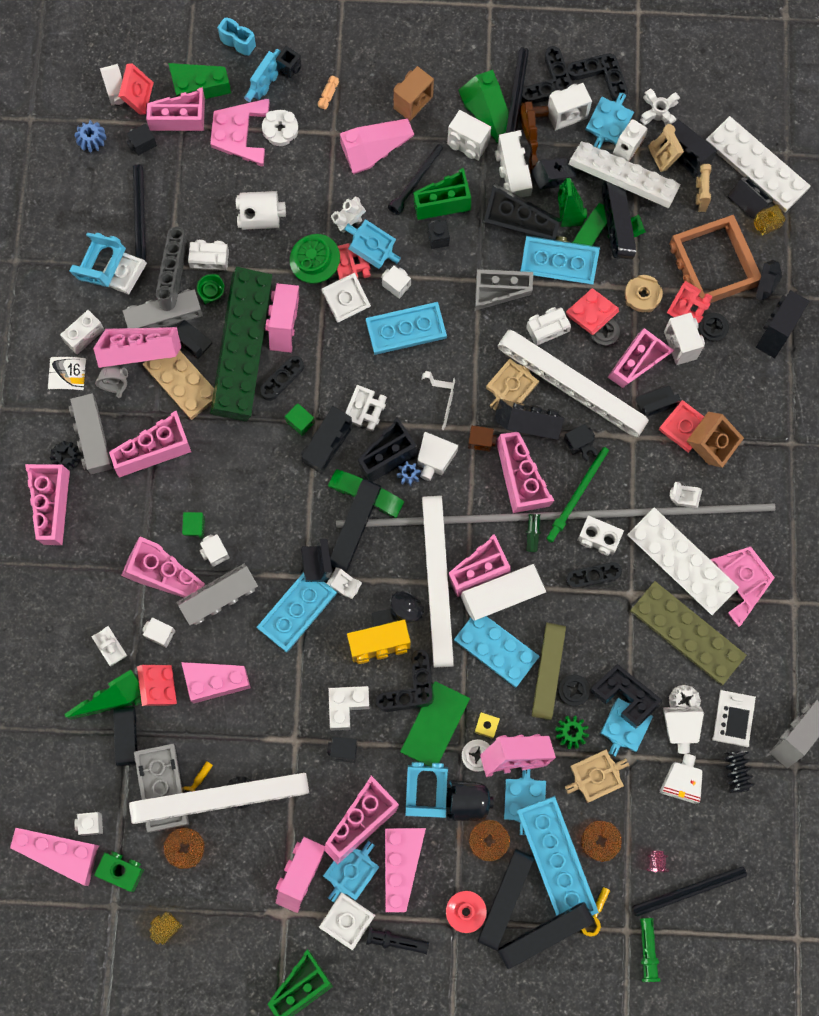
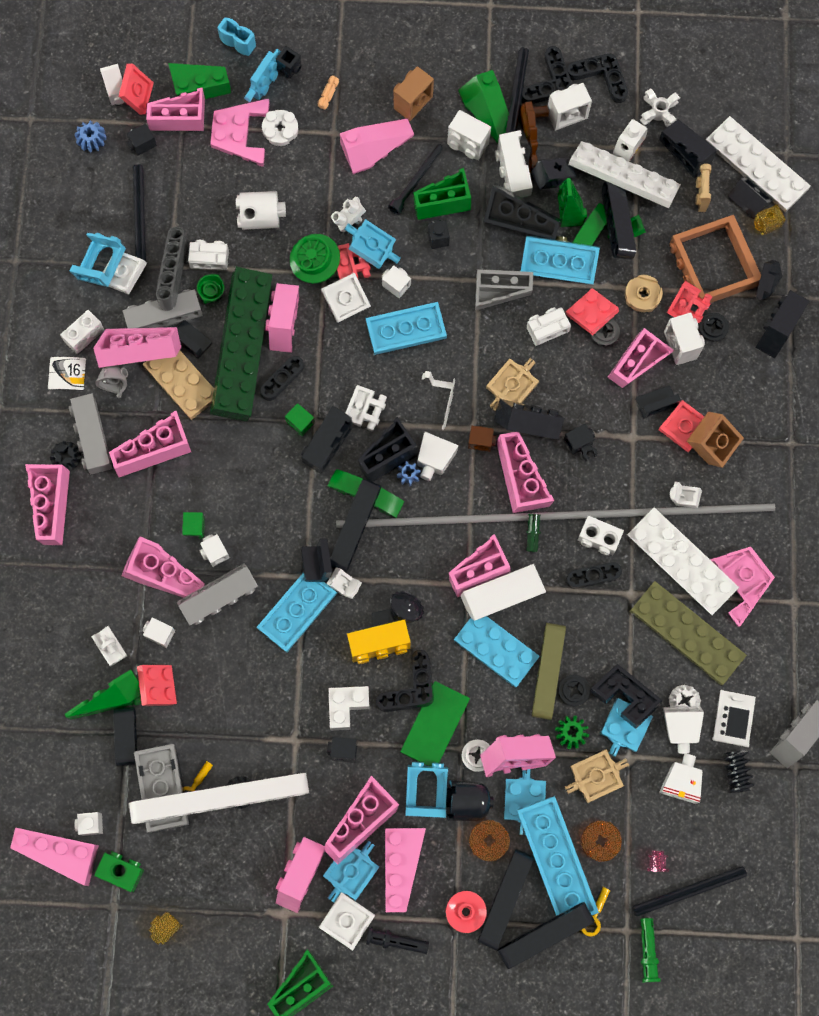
clear orange plate [164,828,205,869] -> none
bright pink wedge [181,662,251,704] -> none
white beam [422,496,453,668] -> none
light yellow piece [474,713,500,739] -> none
white beam [498,330,649,437] -> none
green bar [546,447,609,543] -> none
medium azure plate [585,93,634,149] -> none
tan plate [648,124,684,172] -> none

